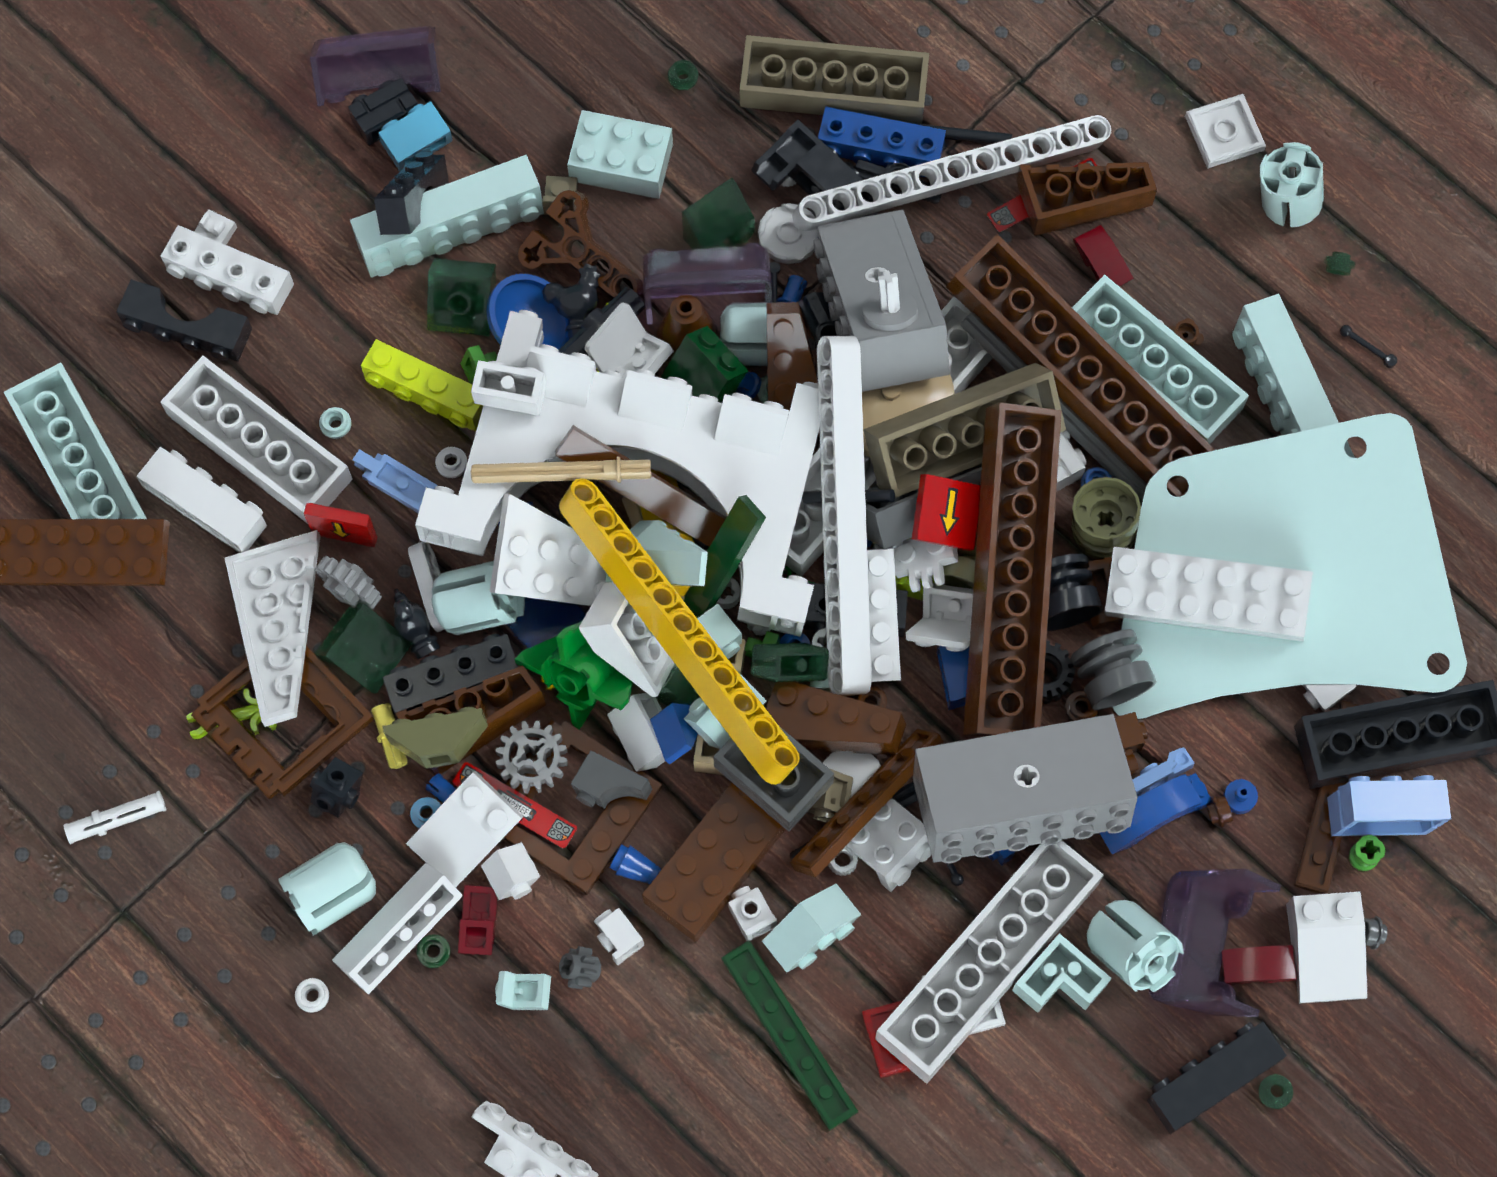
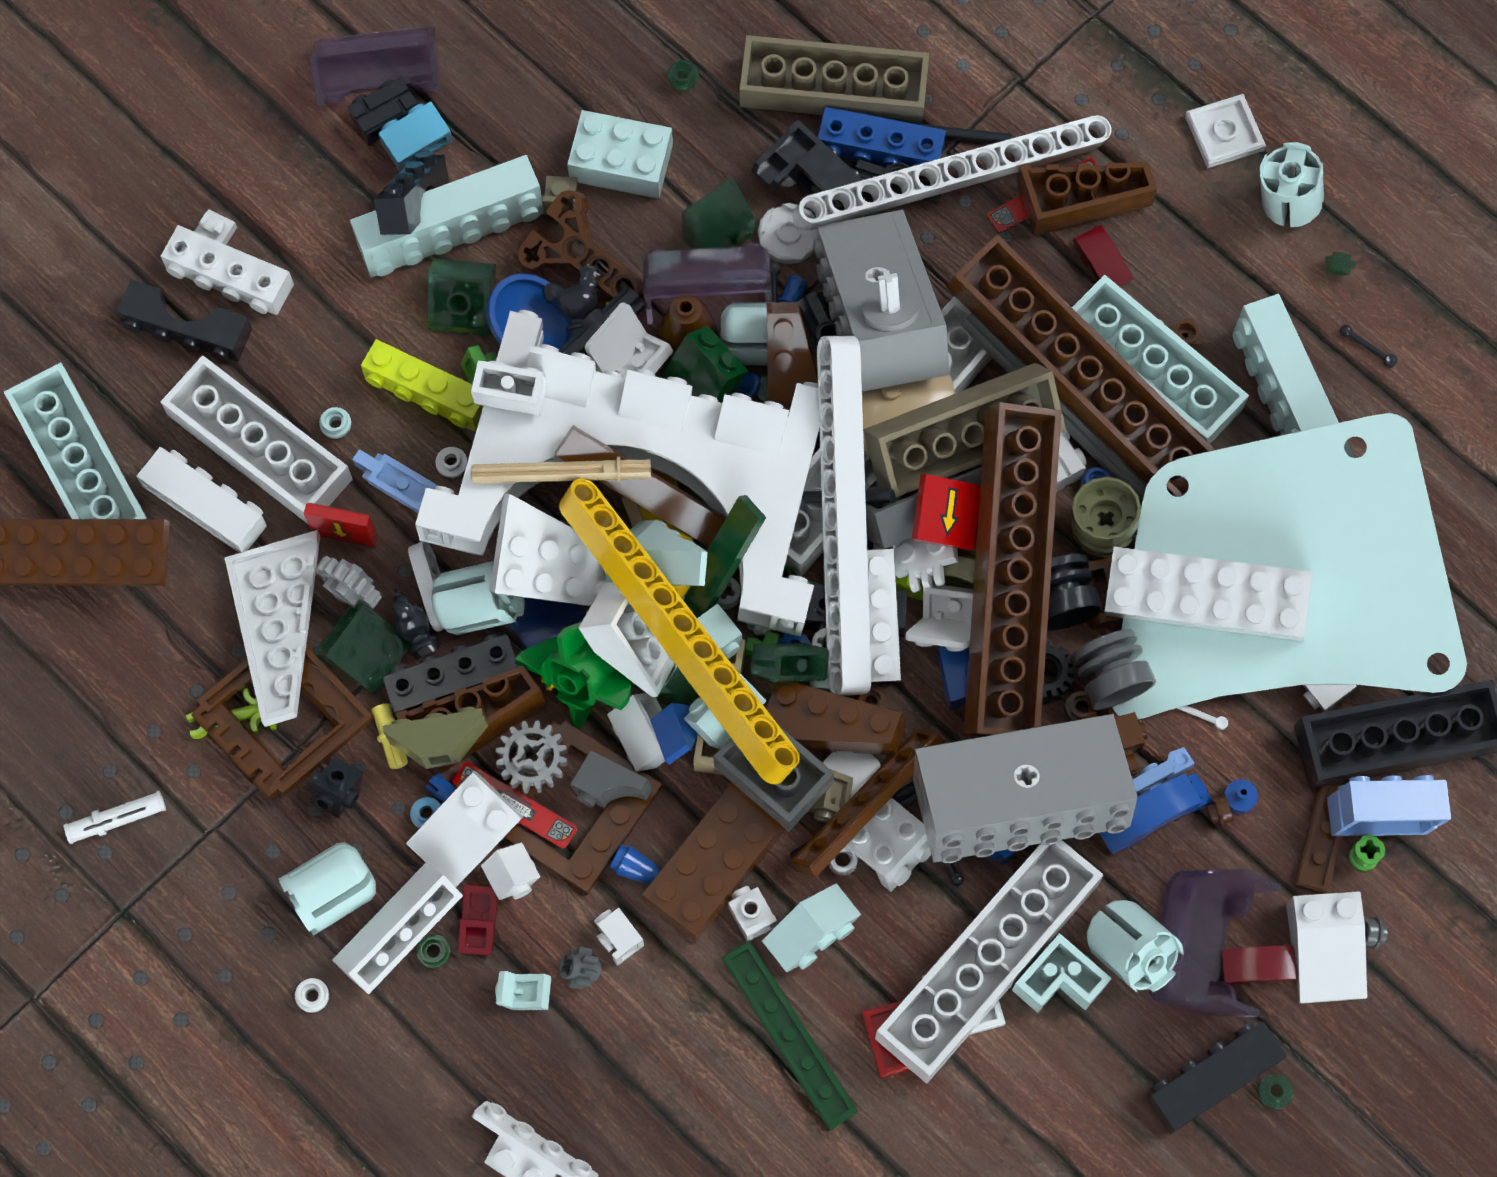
none -> white hinge [1177,705,1228,730]

